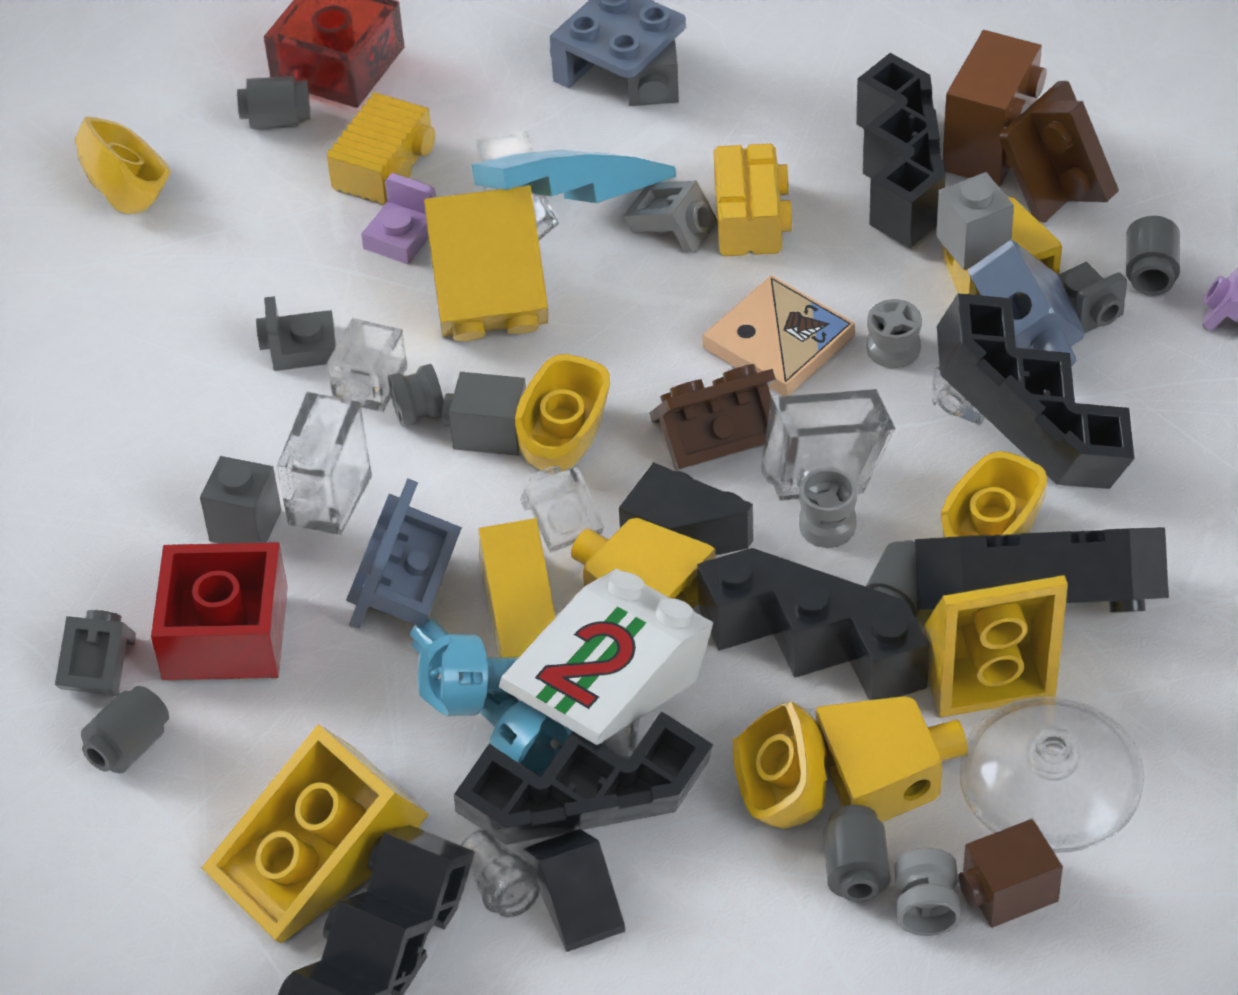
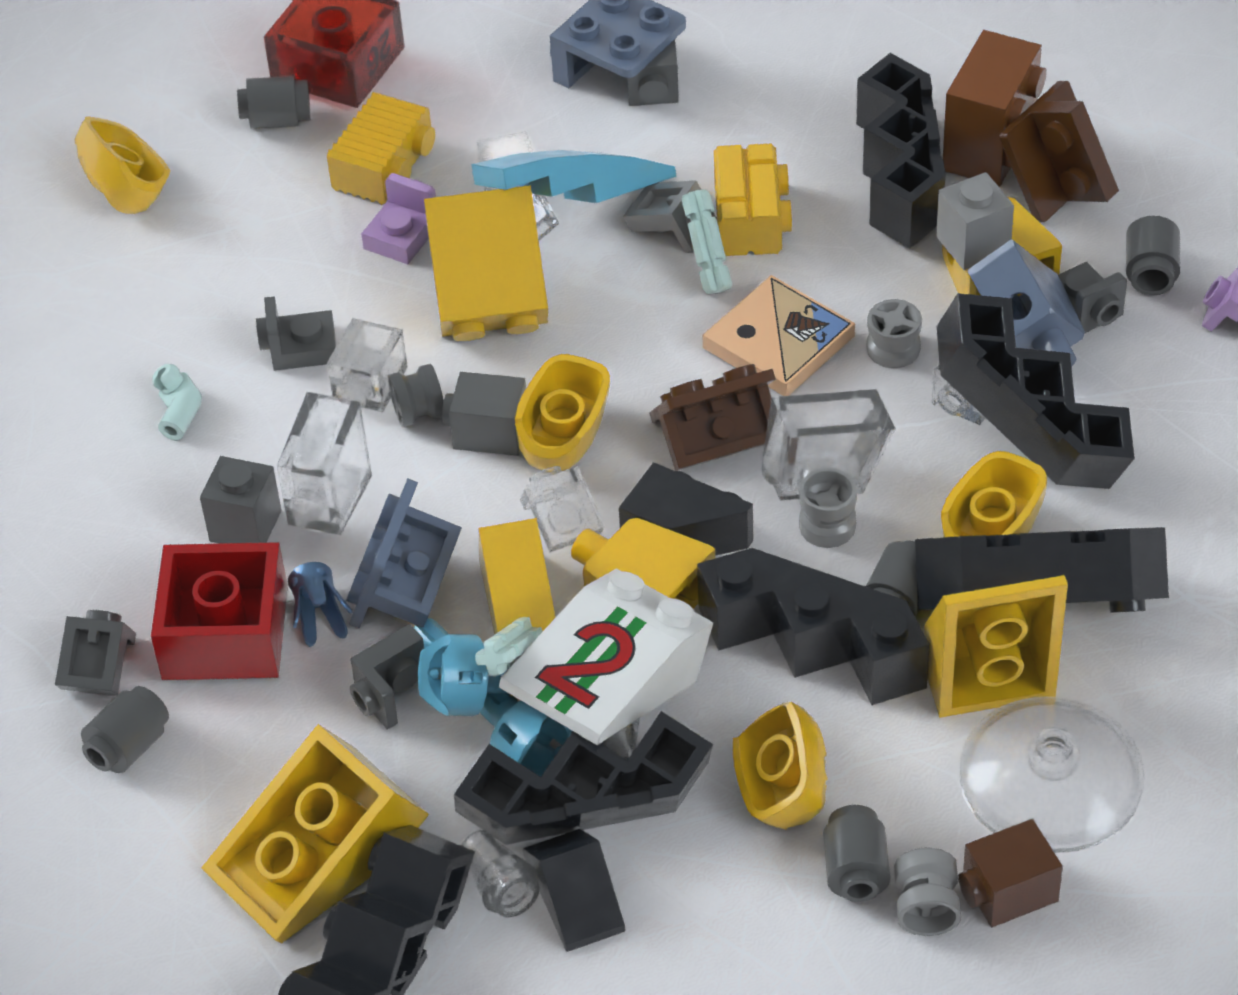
yellow torso [816,696,968,823] -> none
none -> light aqua arm [152,364,202,441]
none -> flat silver piece [288,562,353,647]
none -> dark grey bracket [350,623,424,730]
none -> light aqua axle [475,617,543,676]
none -> light aqua axle [682,190,732,294]

